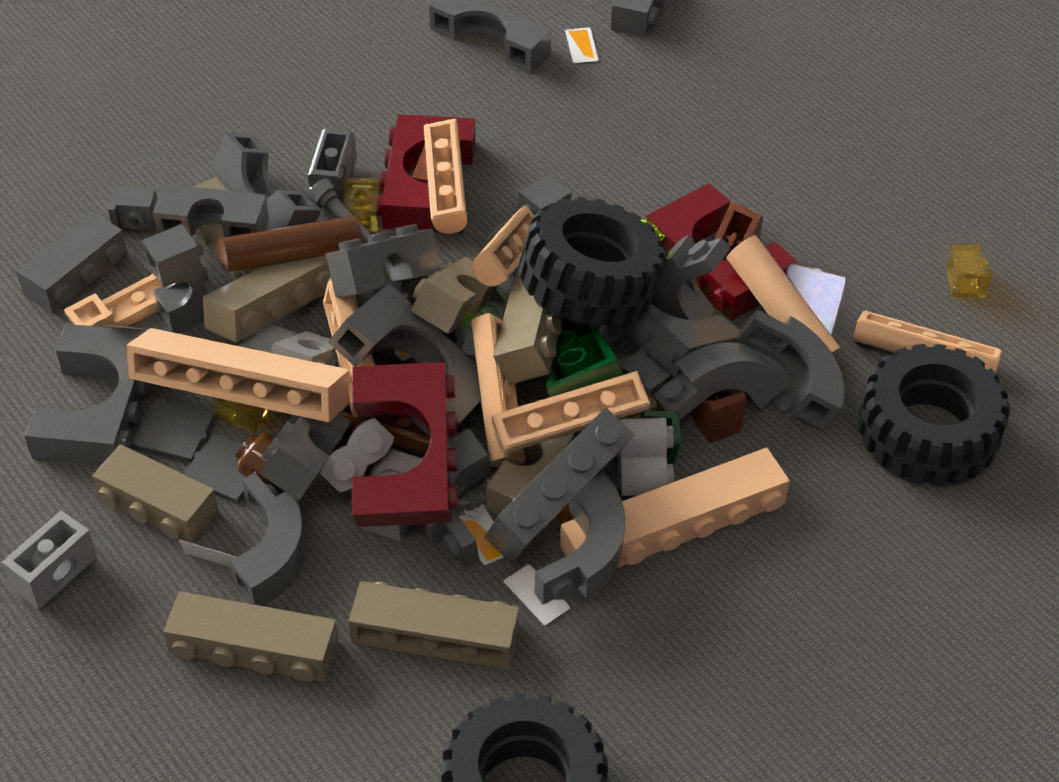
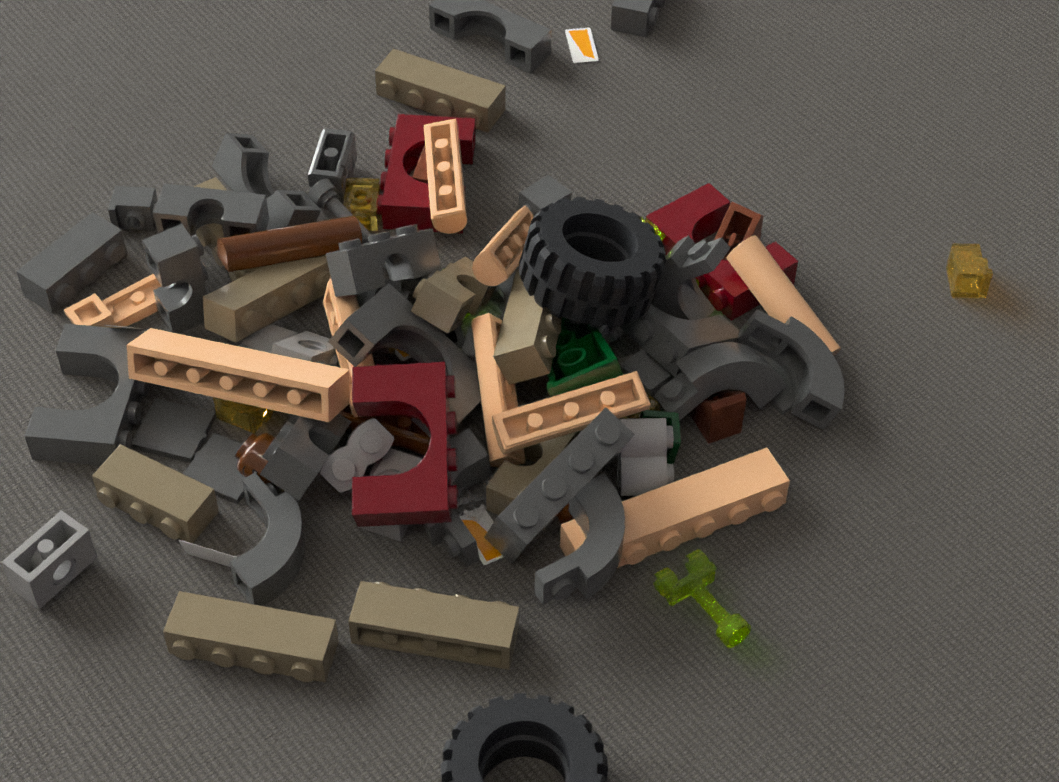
white sticker [504,564,570,625] -> none
clear blue piece [786,263,846,334] -> none
light nougat brick [853,311,1002,373] -> none
black tyre [859,344,1010,486] -> none
none -> dark tan brick [375,49,506,133]
none -> clear neon green bar [653,549,751,648]

